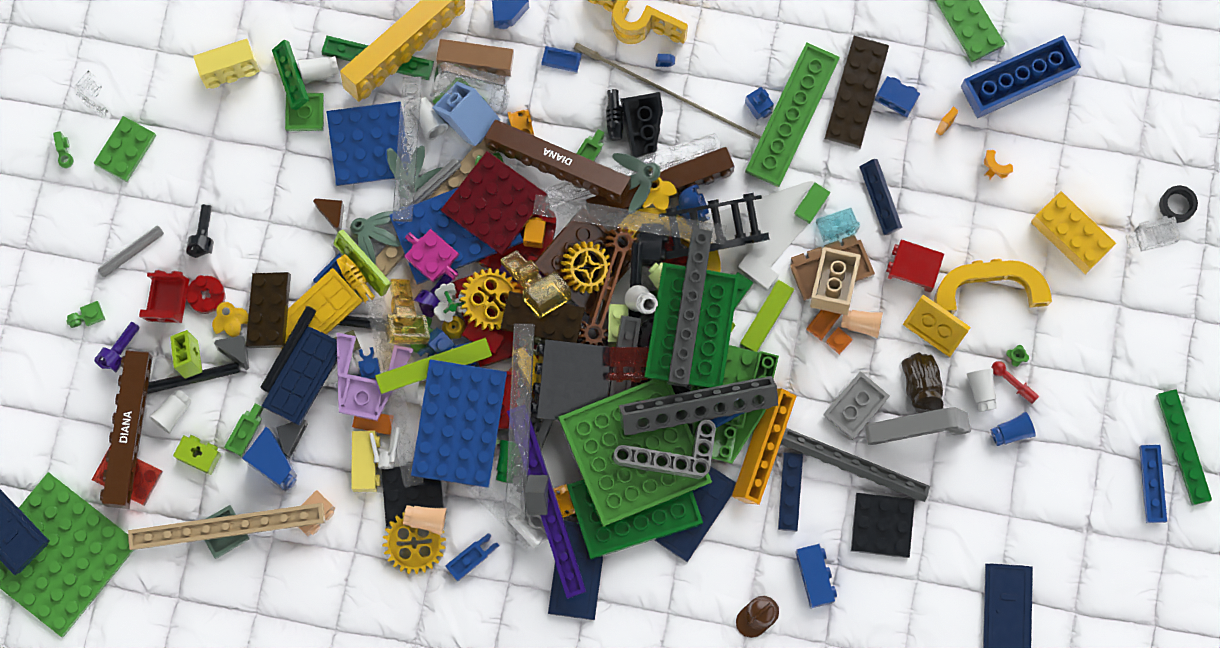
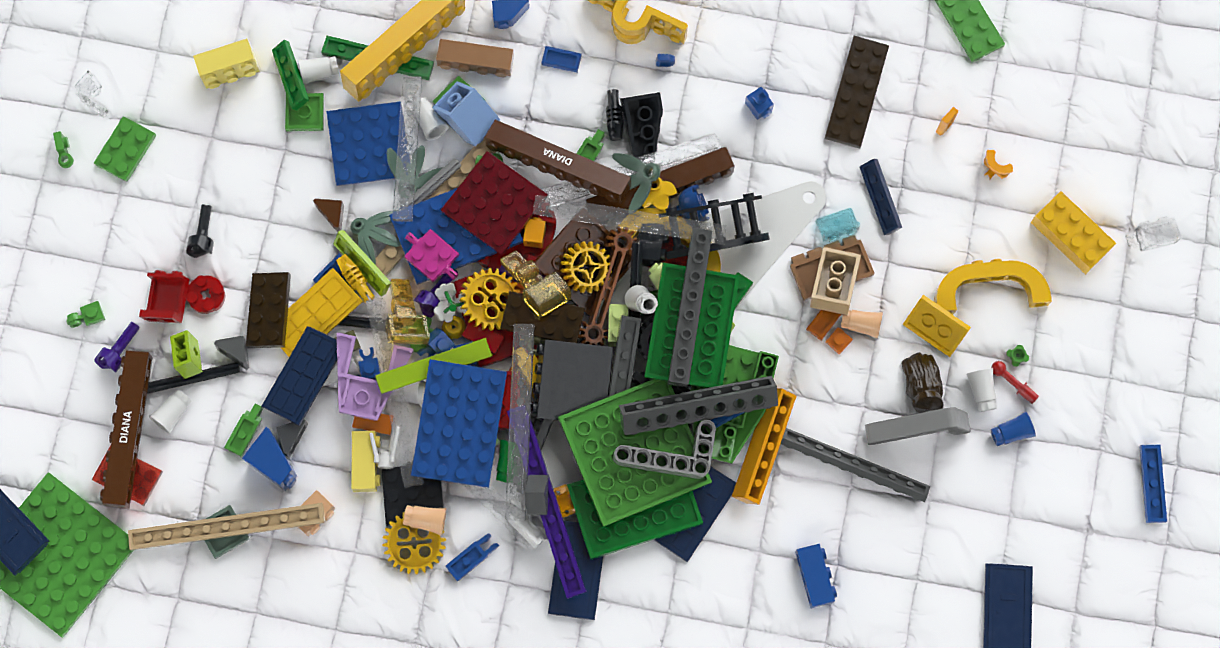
light grey axle [97,225,164,277] -> none
lime brick [173,435,222,475] -> none
yellow plate [212,302,248,337] -> none
black axle [260,306,316,393] -> none
clear windscreen [429,62,510,114] -> none
light orange piece [507,109,535,136] -> none
dark tan piece [573,42,761,140] -> none
clear red plate [608,347,648,382] -> none
reddish brown piece [736,596,779,638] -> none
white tile [737,252,779,291] -> none
lime tile [740,280,795,352] -> none
bright green plate [745,42,840,188] -> none
dark blue plate [778,452,803,532] -> none
bright green tile [794,183,831,224] -> none
light grey plate [823,371,890,440] -> none
black plate [850,493,915,558] -> none
blue brick [875,76,920,118] -> none
red panel [886,239,945,293] -> none
blue brick [960,35,1081,119] -> none
green plate [1156,389,1212,506] -> none
black tyre [1159,185,1198,223] -> none

